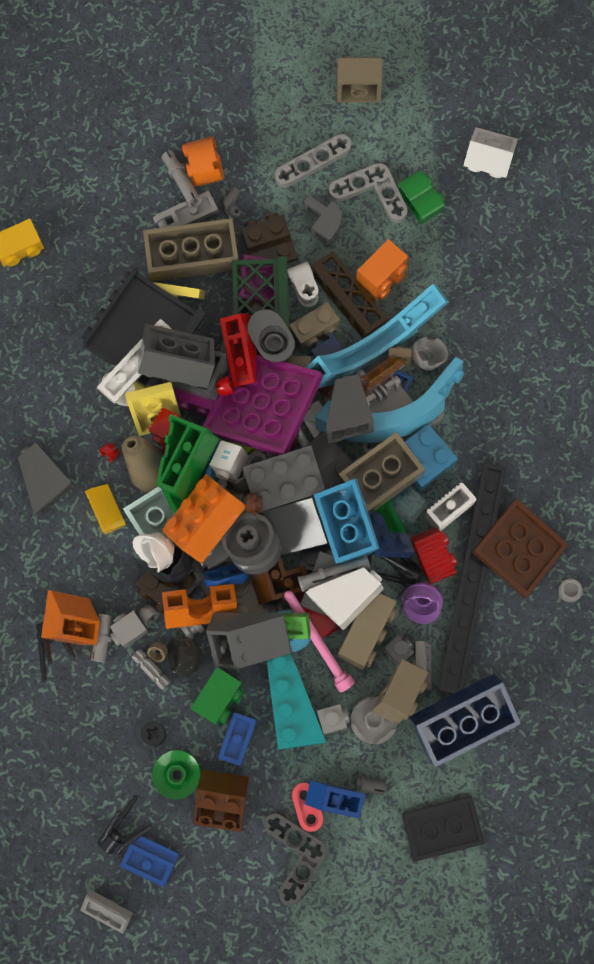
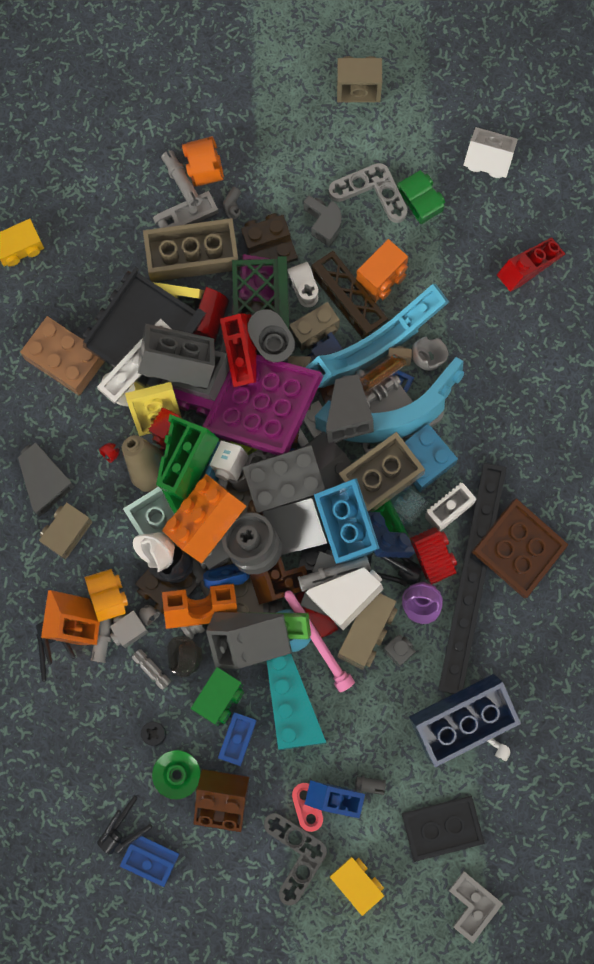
light grey plate [81,890,133,933] -> none
yellow slope [85,484,126,535] -> none
dark tan hinge [147,641,168,662] -> none
red hinge [215,376,235,396] -> none
reddish brown plate [246,492,263,516] -> none
light grey beam [275,134,351,188] -> none
light grey brick [317,704,350,735] -> none
light grey tile [350,696,397,744] -> none
dark tan brick [372,659,428,725] -> none
light grey plate [413,641,432,691] -> none
light grey tile [558,578,583,602] -> none
none -> medium nougat brick [20,316,105,396]
none -> dark tan brick [39,502,93,560]
none -> light orange brick [84,569,128,622]
none -> red brick [194,287,229,342]
none -> yellow brick [329,857,384,916]
none -> light grey plate [448,871,503,943]
none -> white hand [488,738,510,761]
none -> red slope [497,237,565,292]

